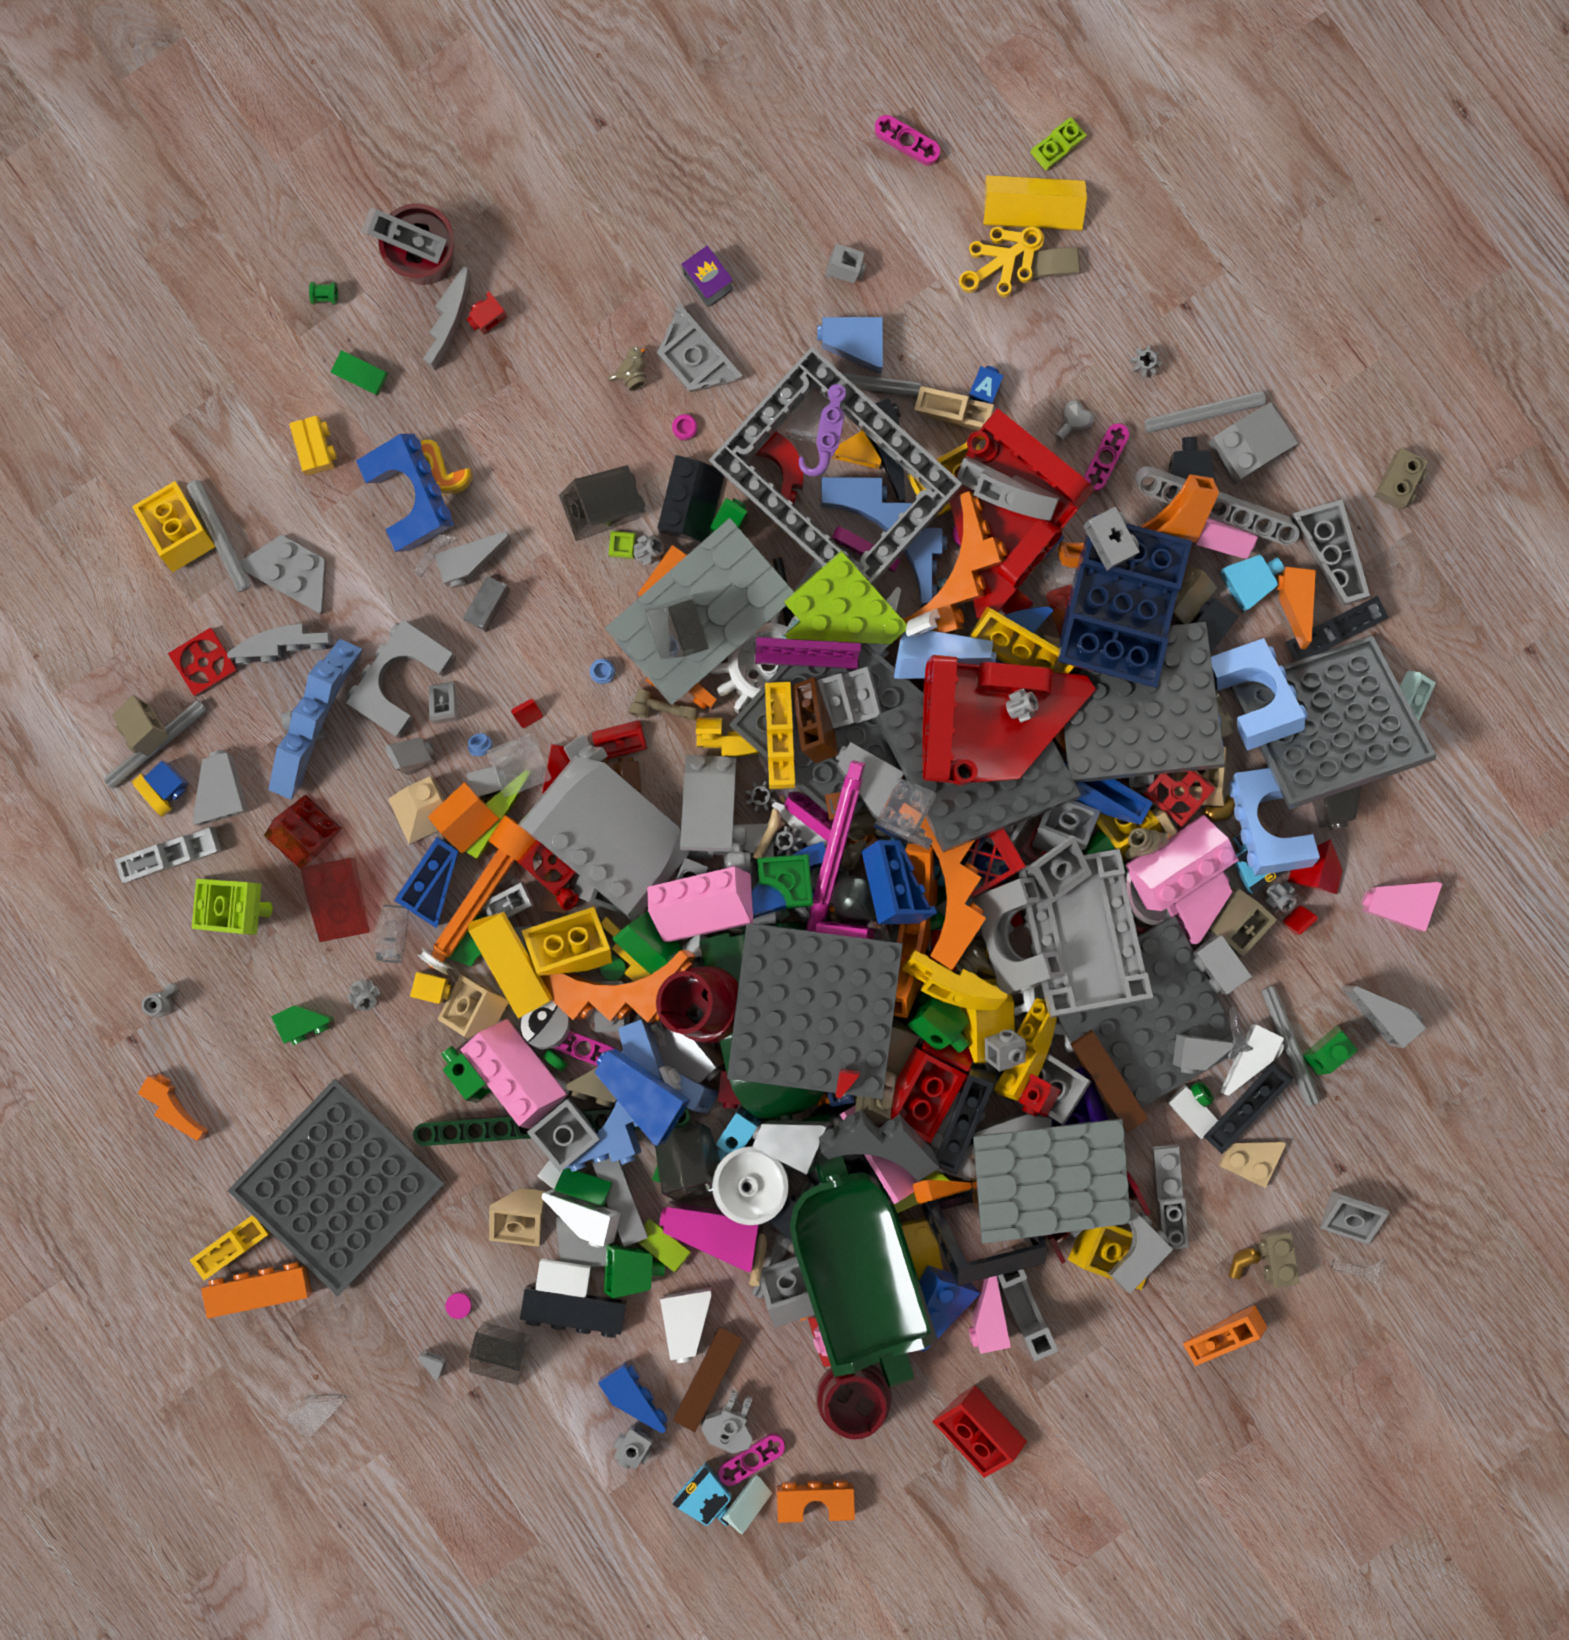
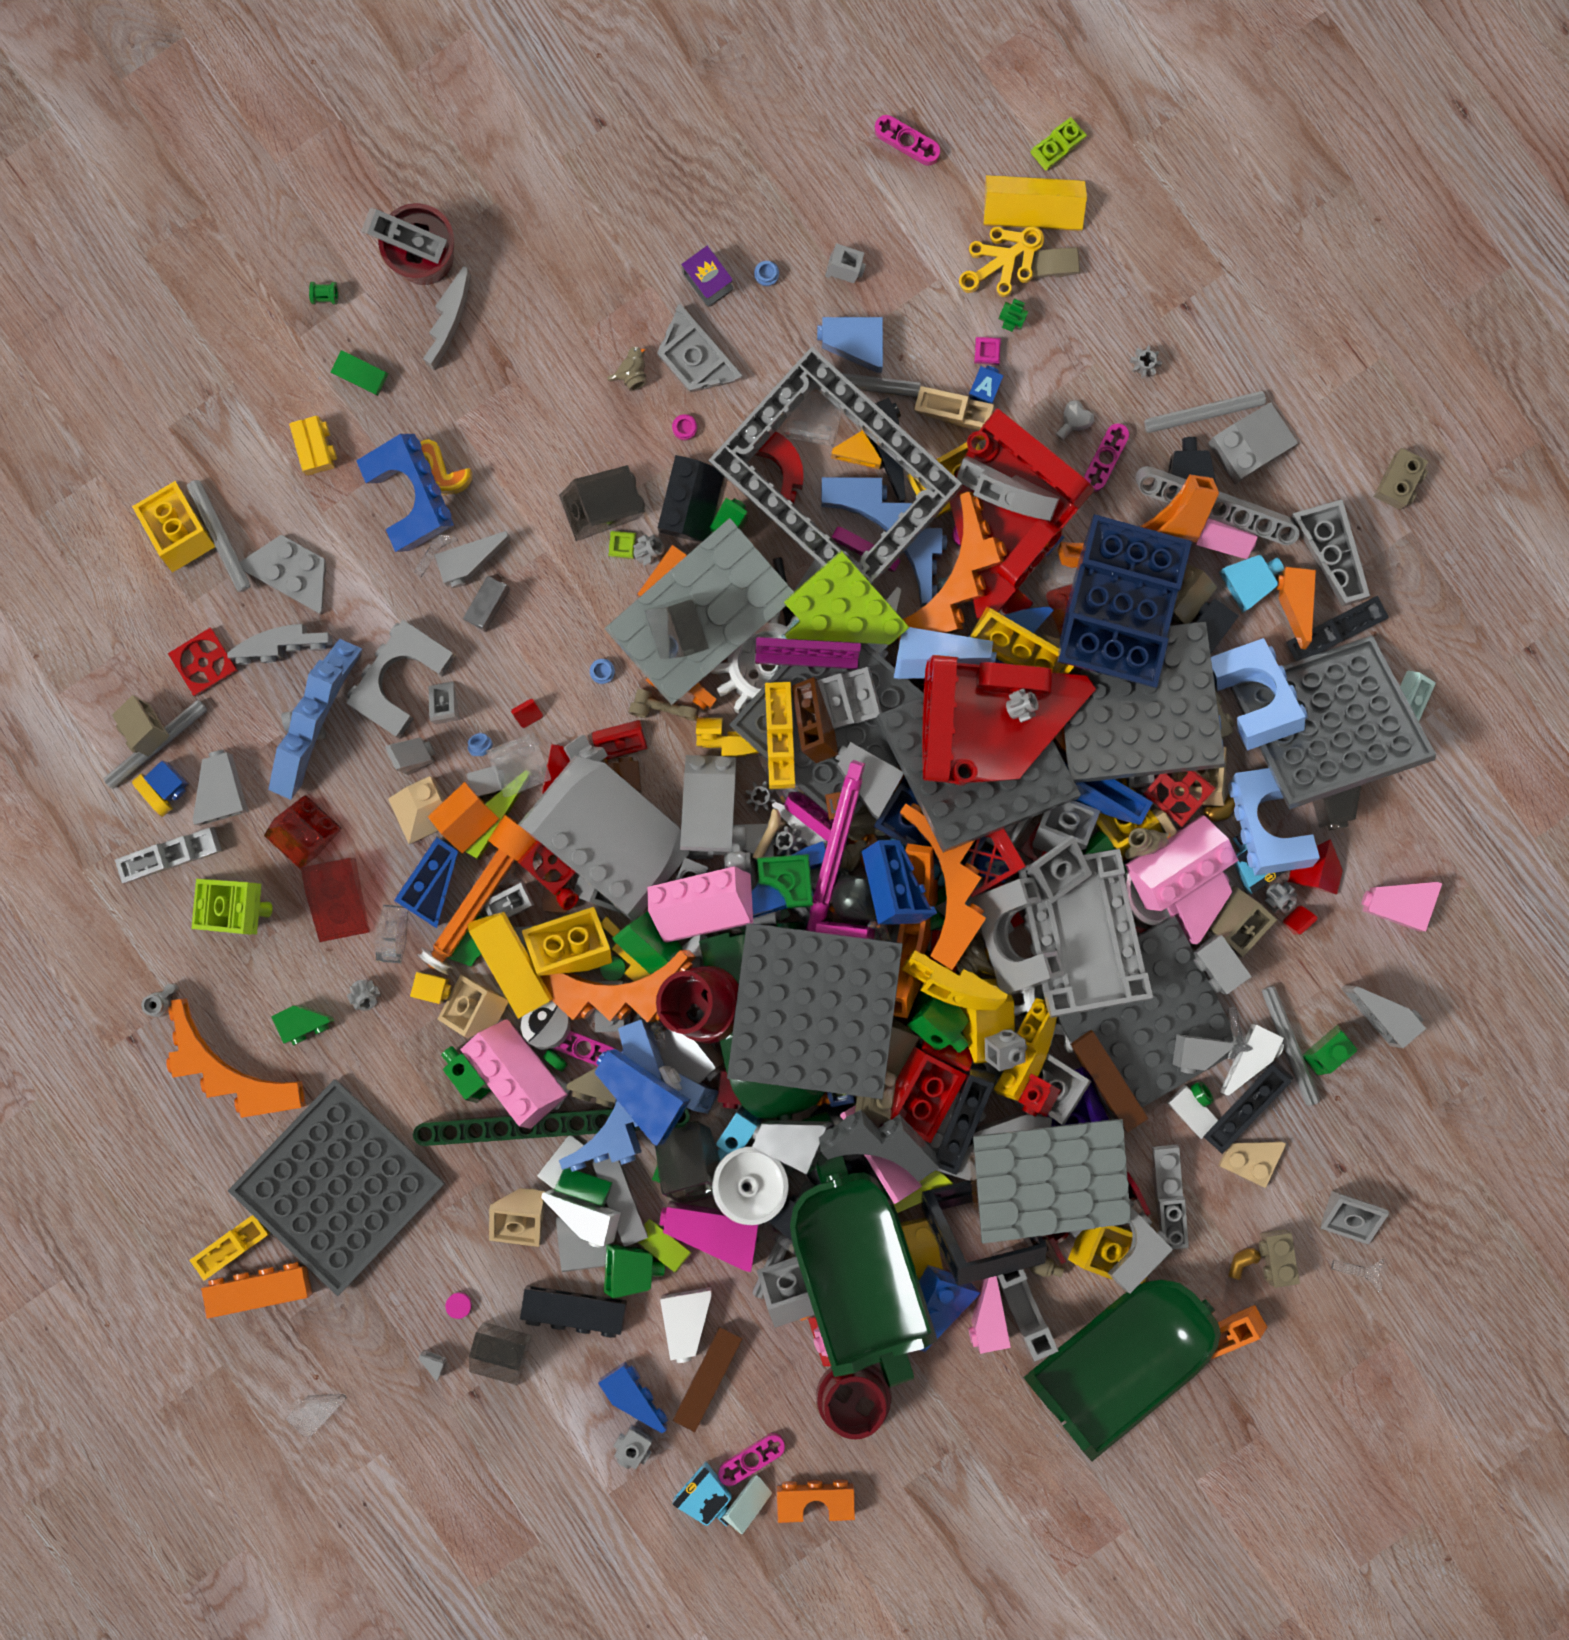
orange slope [137,1073,209,1141] -> none
red brick [466,291,507,335] -> none
light grey slope [527,1097,600,1172] -> none
white slope [536,1258,591,1297] -> none
light grey hinge [701,1389,753,1454] -> none
tan piece [749,1233,767,1286] -> none
medium lavender piece [799,384,846,476] -> none
red slope [836,1069,860,1099] -> none
clear bracket [875,778,936,850] -> none
white slope [906,609,941,637] -> none
orange slope [913,1179,972,1204] -> none
red slope [932,1385,1027,1478] -> none
light grey brick [1083,507,1139,571] -> none
none -> orange arch [166,998,306,1118]
none -> medium blue plate [754,261,779,286]
none -> dark pink tile [974,337,1001,365]
none -> green gear [998,298,1029,332]
none -> dark green panel [1023,1279,1221,1462]
none -> dark tan cylinder [1029,1256,1064,1277]

